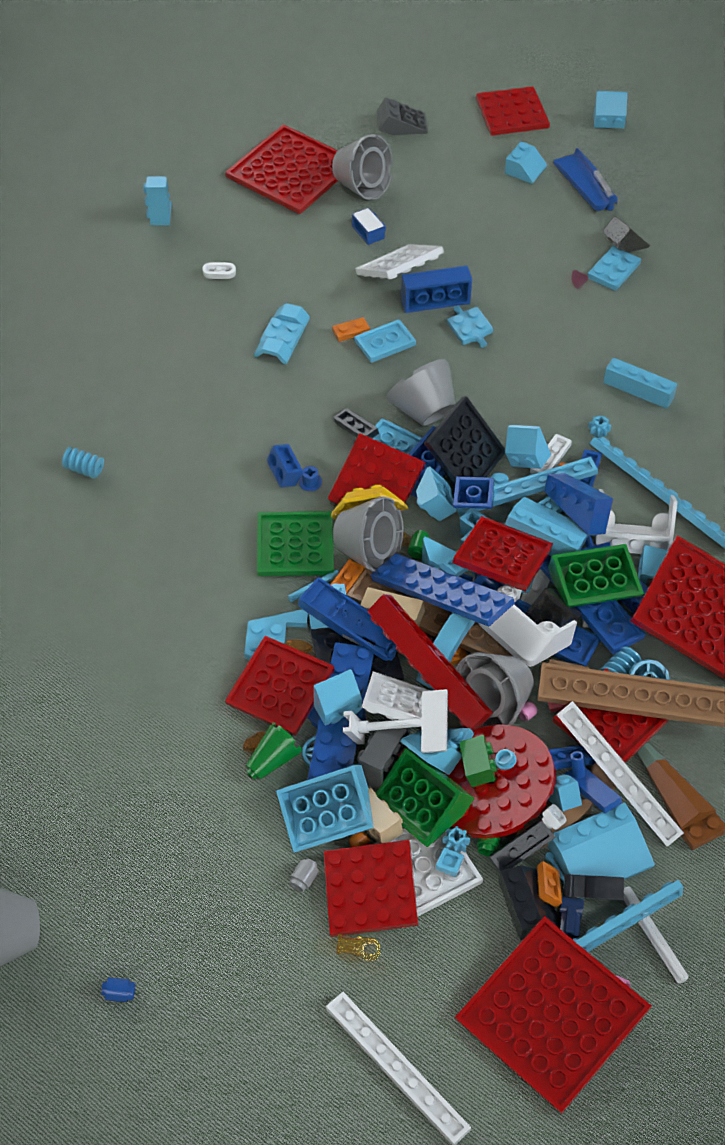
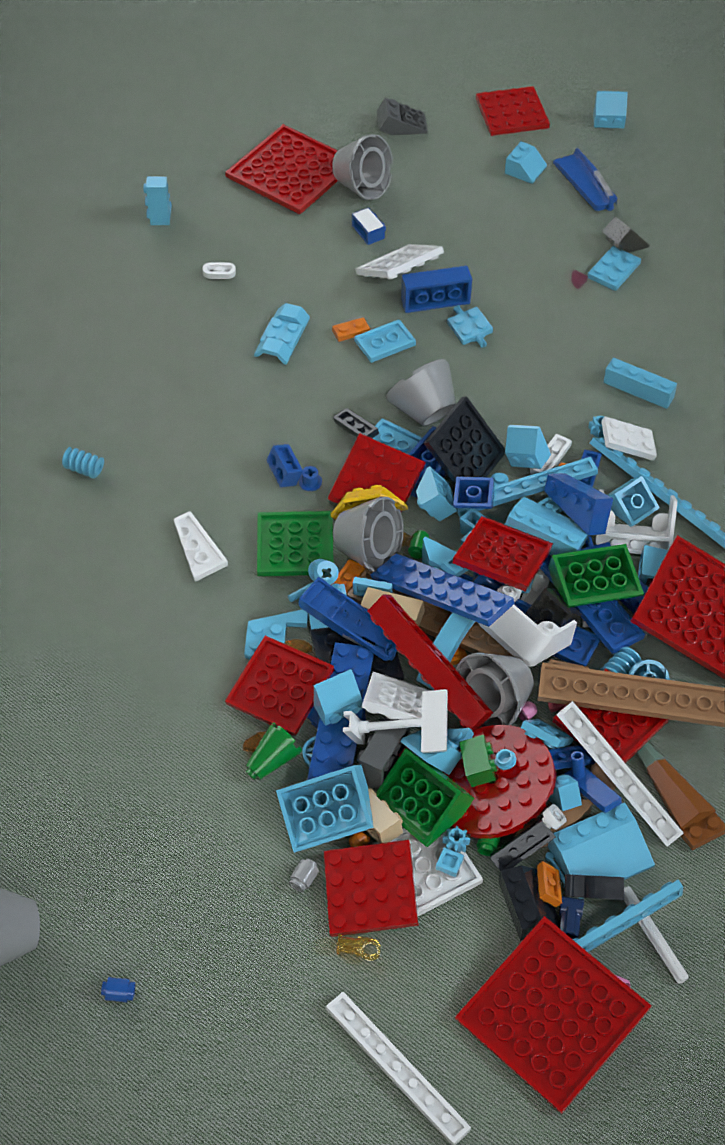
none -> white wing [174,511,228,582]
none -> medium azure piece [308,559,339,584]
none -> medium azure plate [353,577,393,597]
none -> medium azure plate [521,719,574,749]
none -> white plate [601,417,657,461]
none -> medium azure slope [607,476,660,527]

